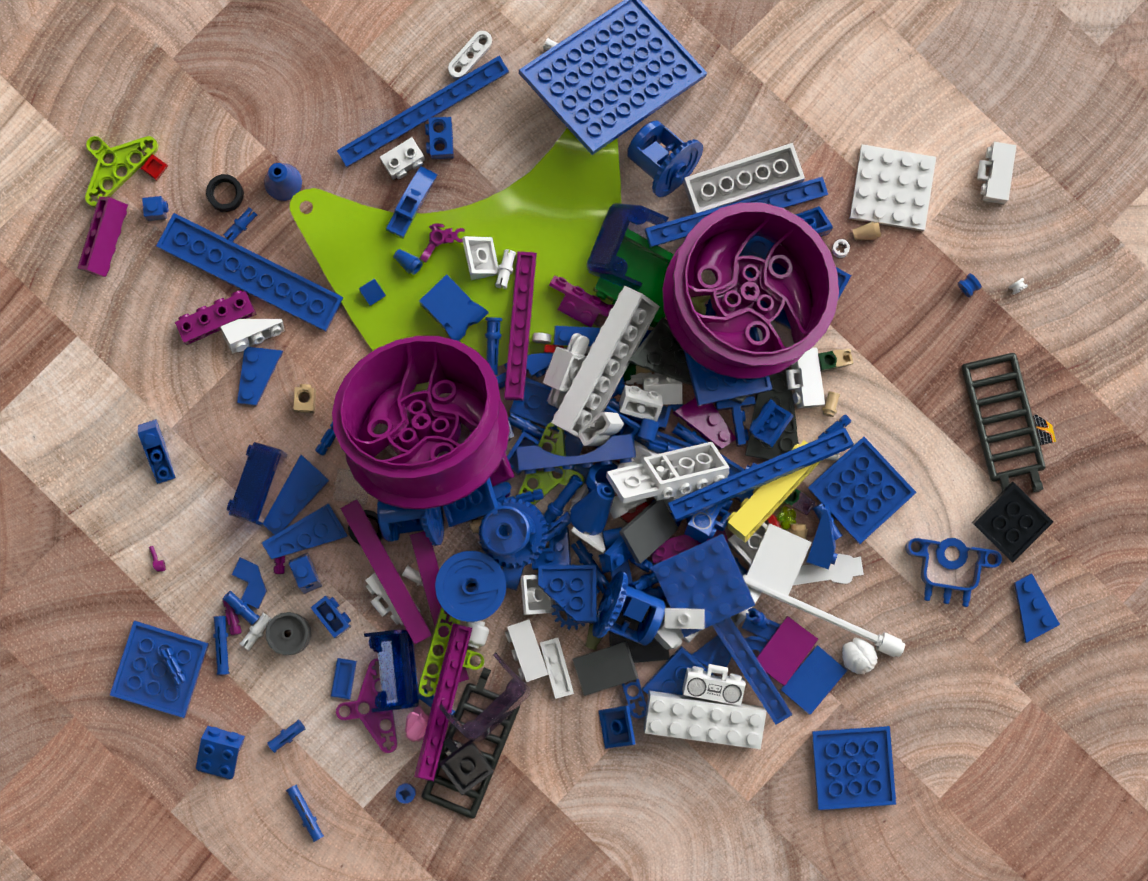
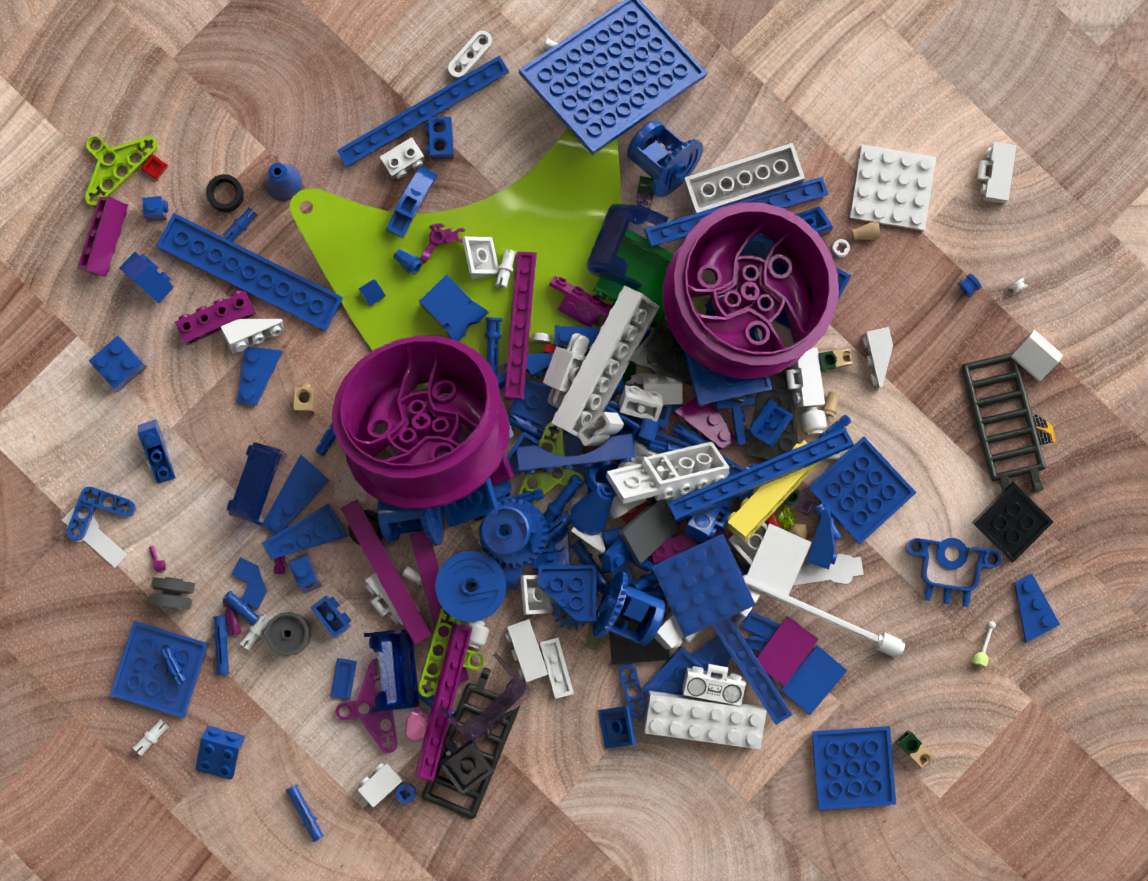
blue pin [267,719,306,753] -> none
dark grey tile [573,641,639,696] -> none
white plate [665,608,705,629] -> none
blue pin [746,608,769,630] -> none
white hair [842,637,878,674] -> none
none -> white sticker [62,507,127,568]
none -> blue beam [67,487,136,541]
none -> blue brick [89,335,147,392]
none -> blue brick [119,251,174,304]
none -> white pin [133,719,169,756]
none -> dark grey wheel [148,577,195,610]
none -> white brick [358,763,403,808]
none -> leg [635,176,654,214]
none -> white head [800,407,827,435]
none -> white slope [862,327,893,390]
none -> leg [895,730,933,769]
none -> hinge [972,621,996,668]
none -> white slope [1011,330,1063,382]

